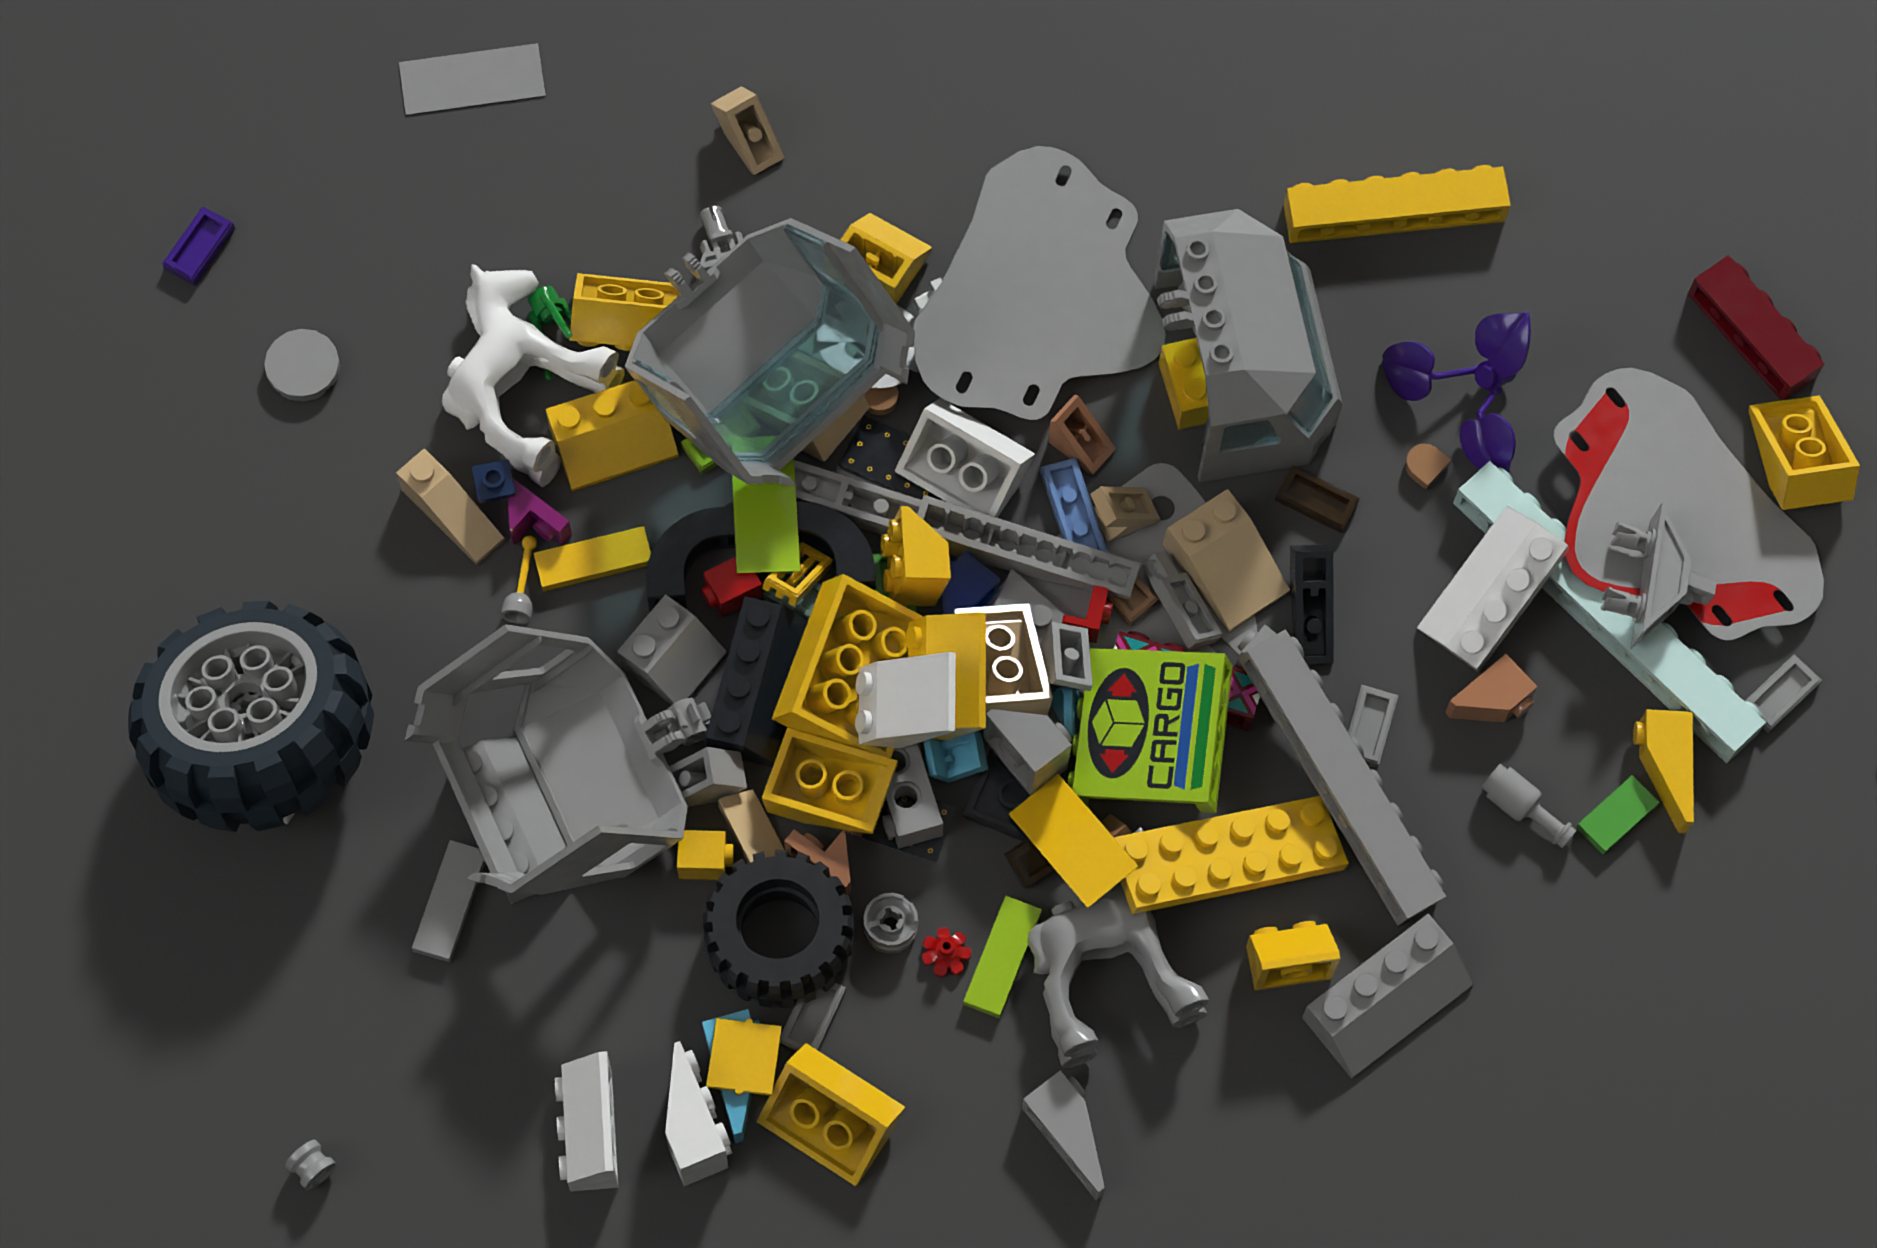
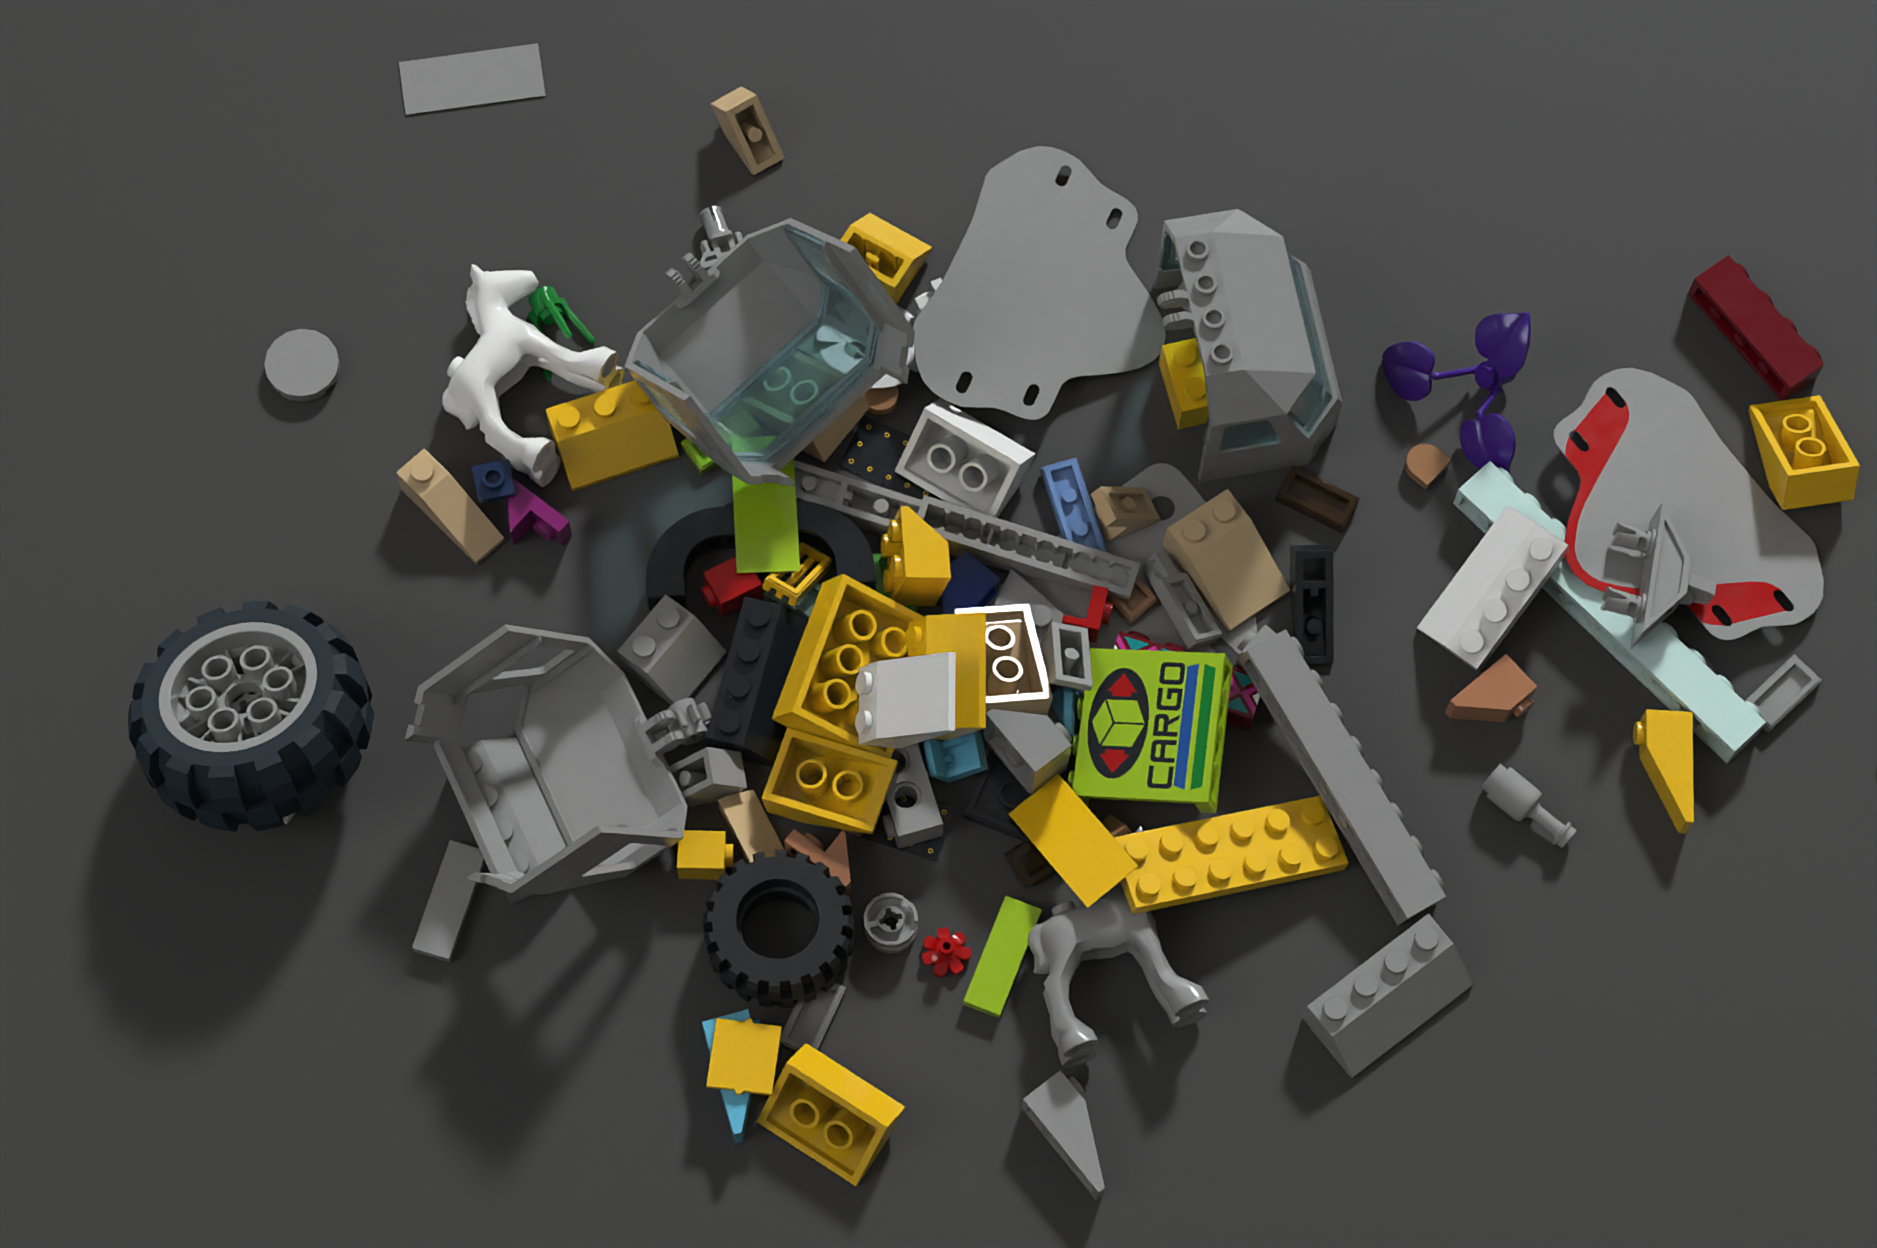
dark purple tile [162,206,235,286] -> none
light grey wheel [285,1140,337,1191] -> none
light grey hinge [501,536,537,624] -> none
yellow tile [534,526,651,592] -> none
white slope [555,1051,618,1191] -> none
yellow slope [569,273,680,351] -> none
white slope [665,1041,732,1186] -> none
nougat slope [1048,395,1117,475] -> none
yellow slope [1246,921,1341,991] -> none
yellow brick [1283,165,1511,243] -> none
light grey tile [1348,685,1398,769] -> none
bright green tile [1576,775,1660,855] -> none

